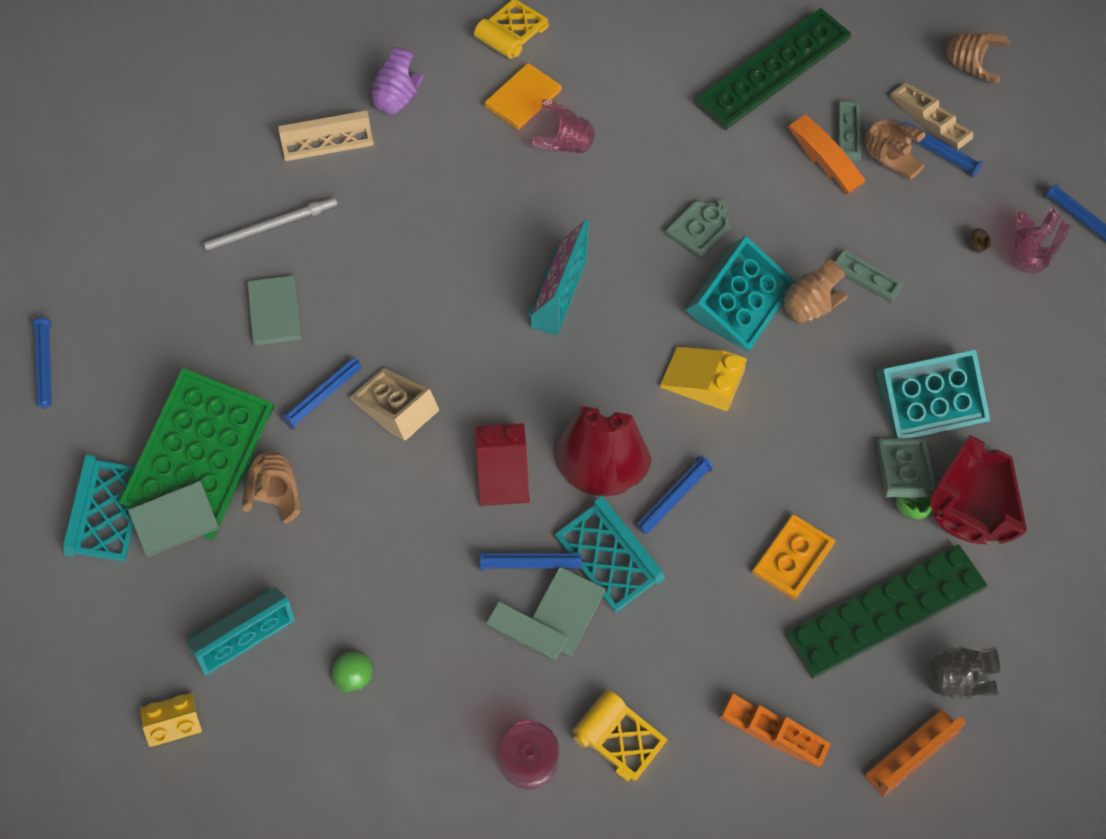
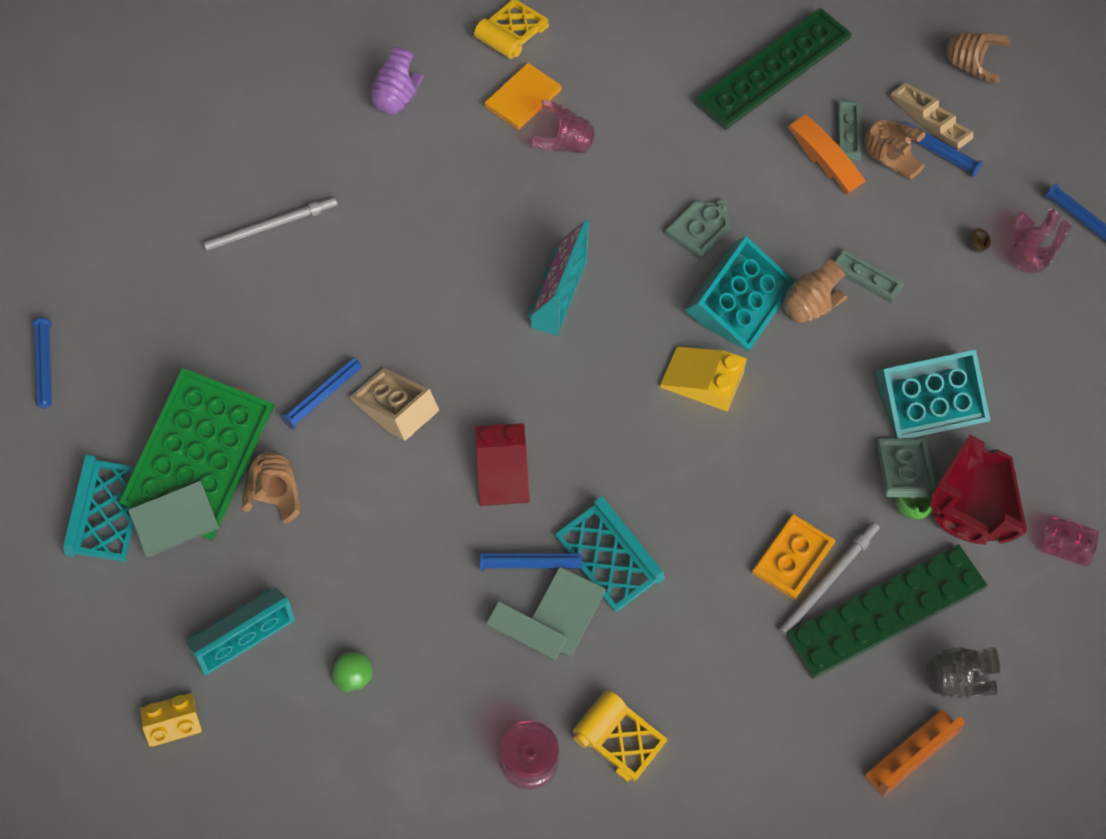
sand green tile [247,275,302,346] -> none
tan fence [278,110,374,161] -> none
dark red cone [554,406,652,496] -> none
blue axle [637,455,713,534] -> none
orange slope [719,693,831,768] -> none
none -> light grey bar [779,522,880,636]
none -> clear pink bracket [1040,515,1099,567]

